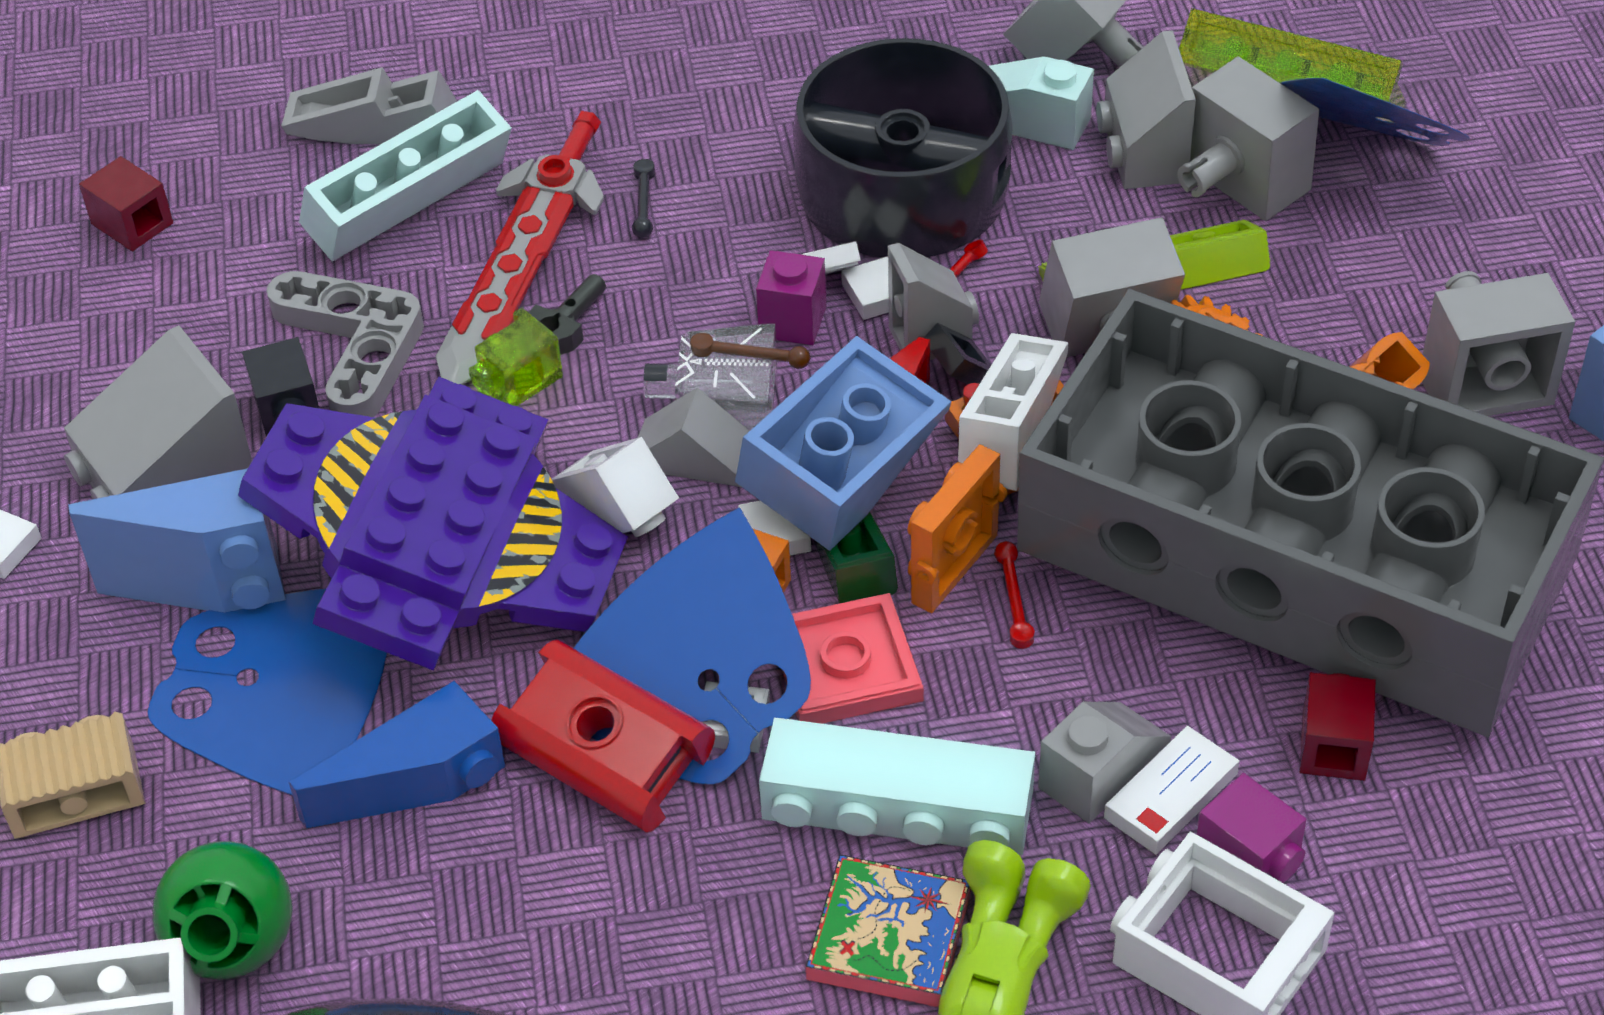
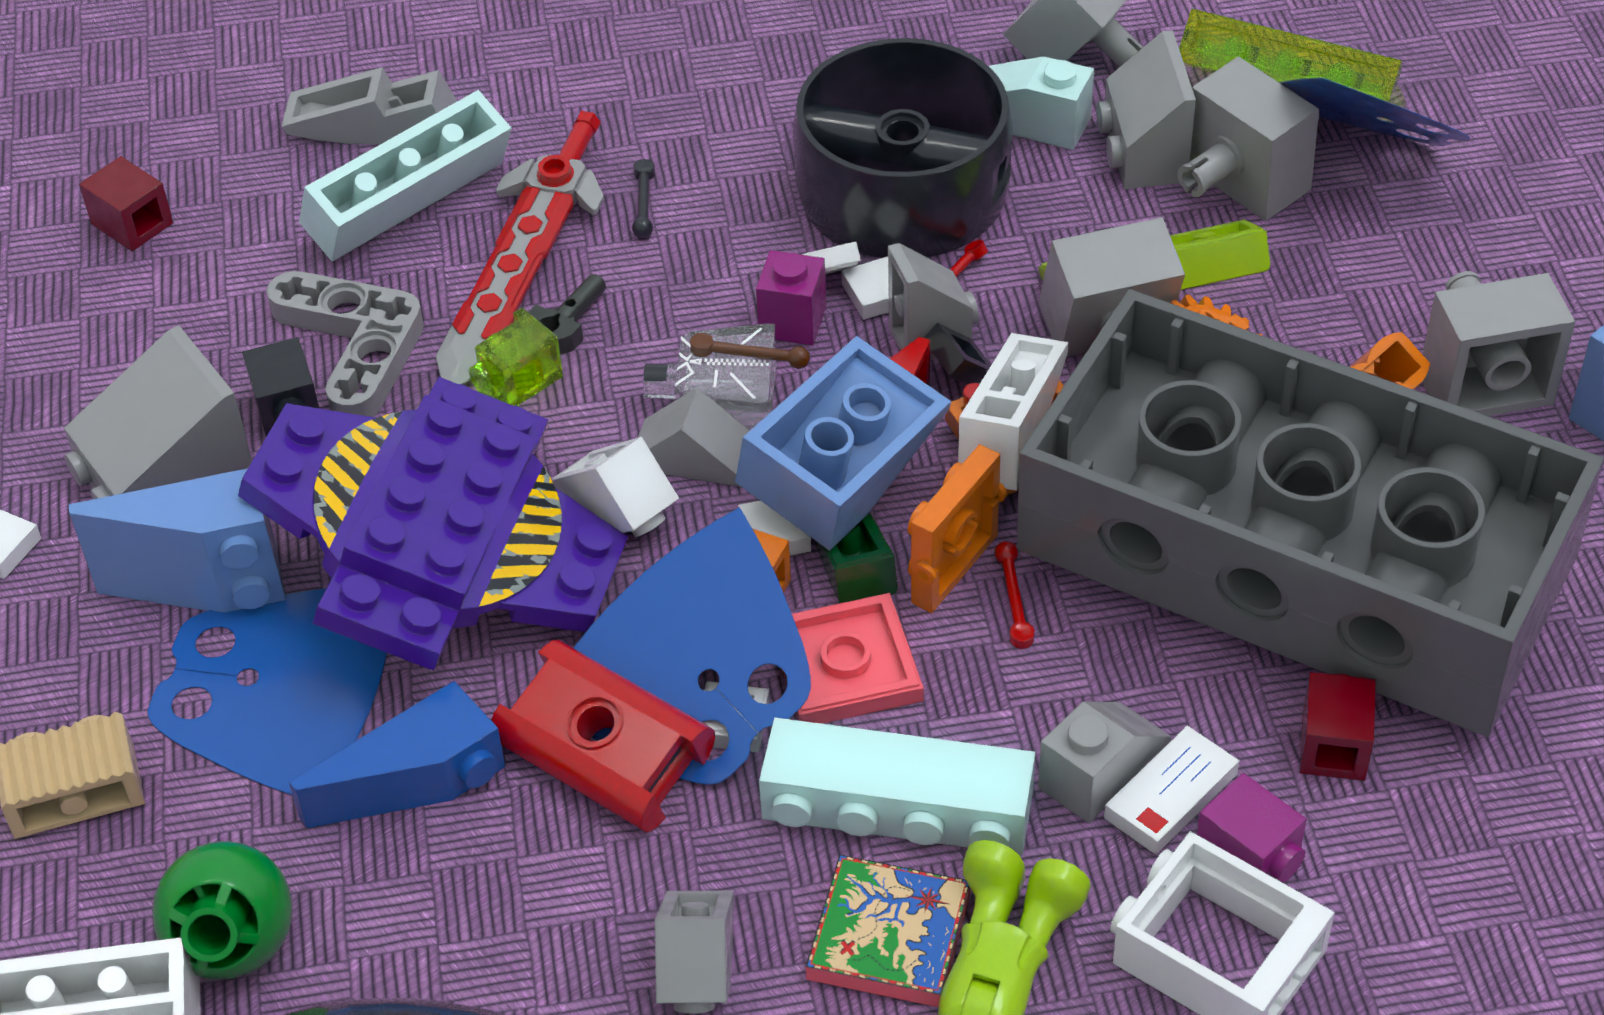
none -> light grey slope [655,890,734,1013]

